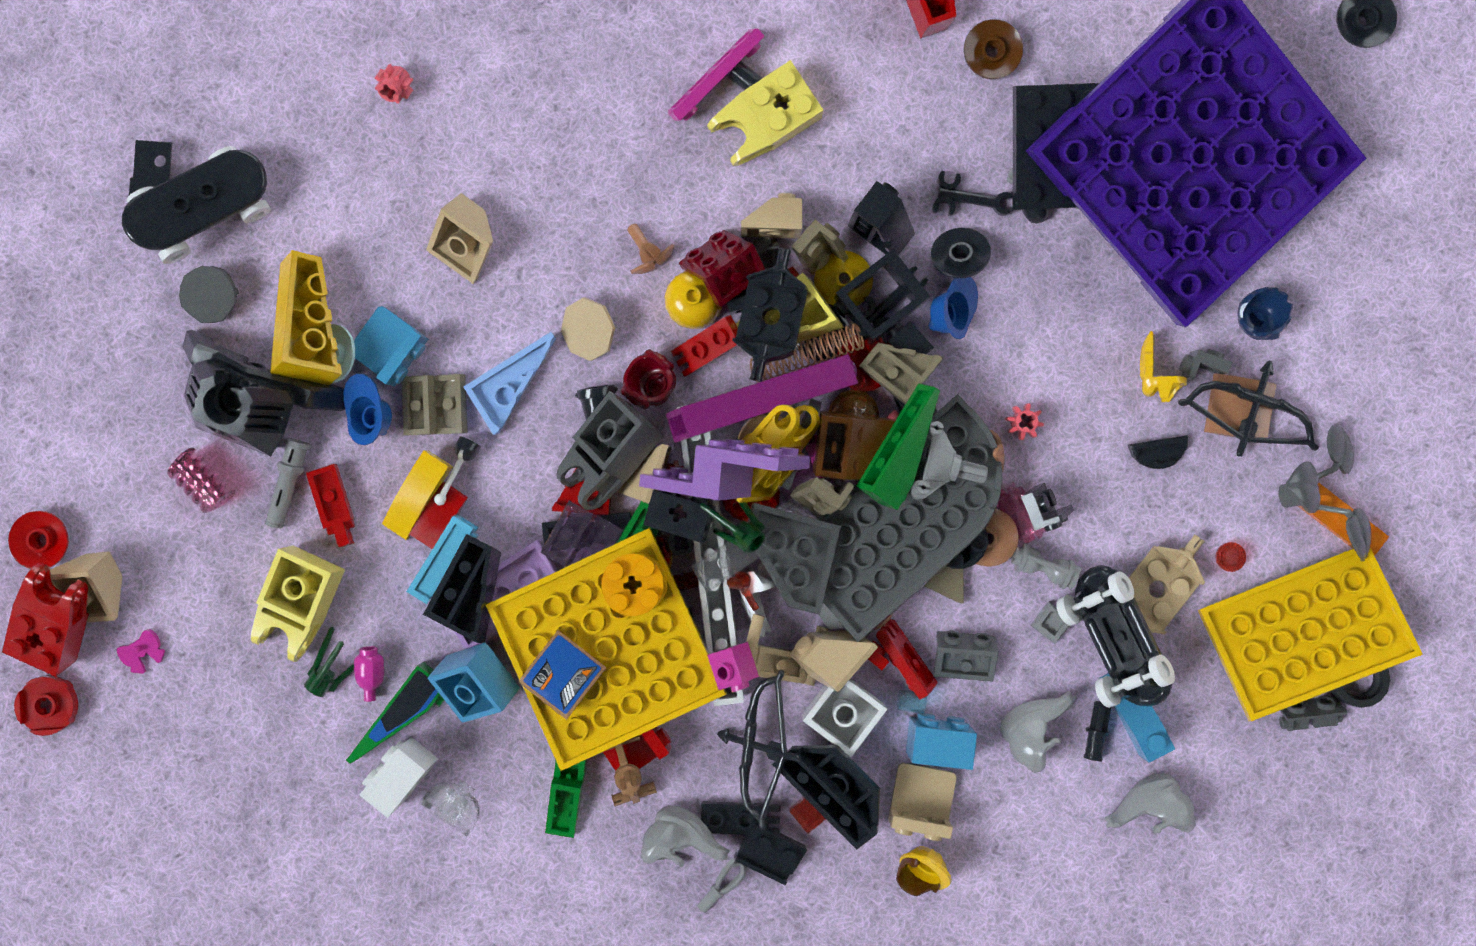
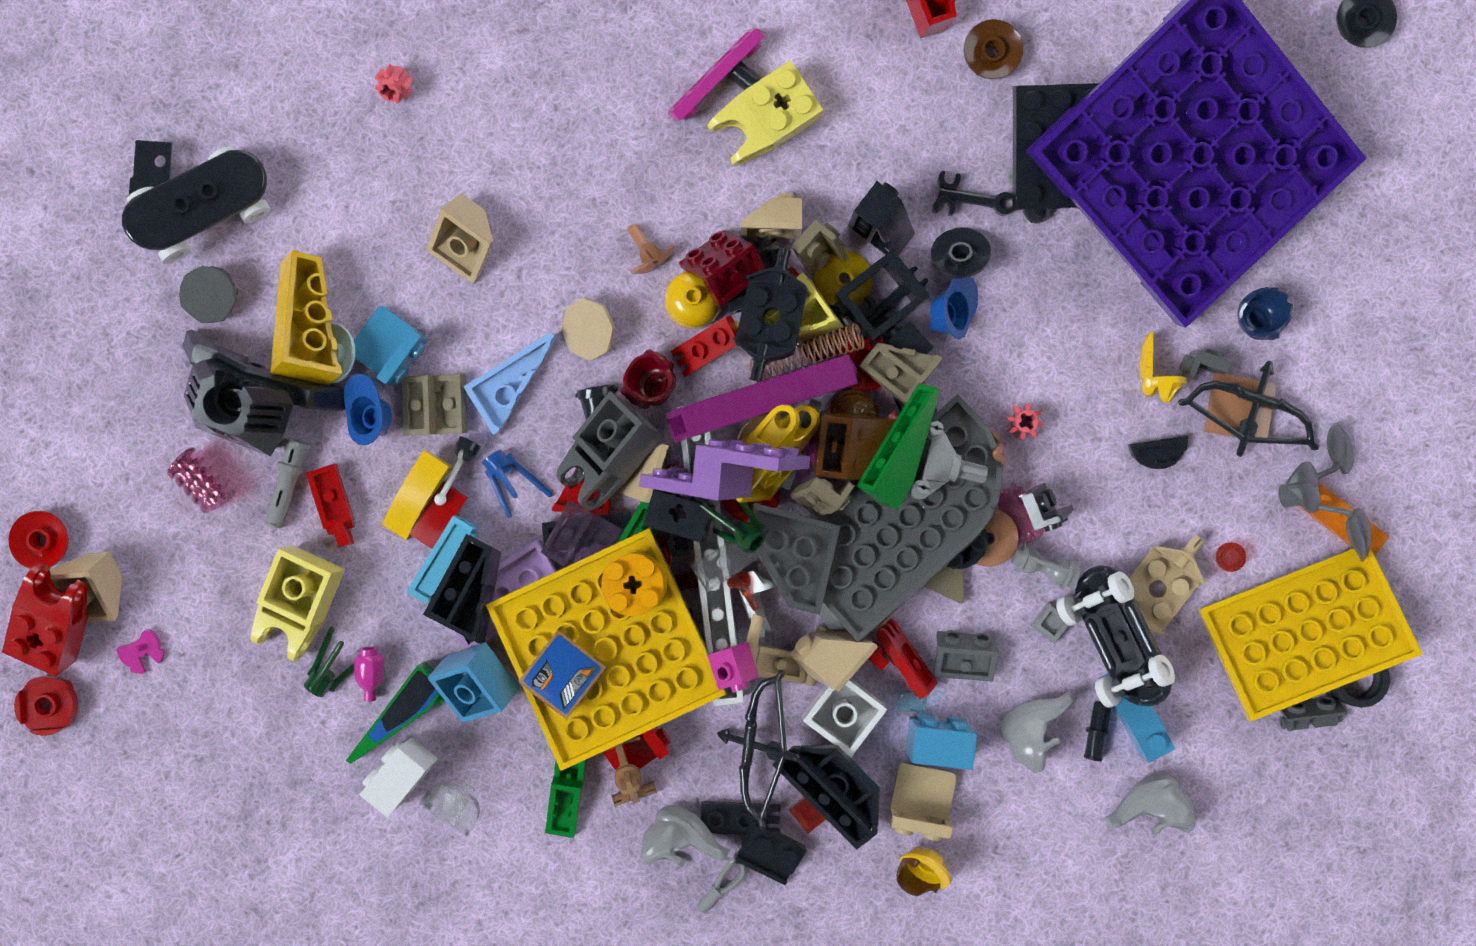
none -> blue plant [482,449,553,518]

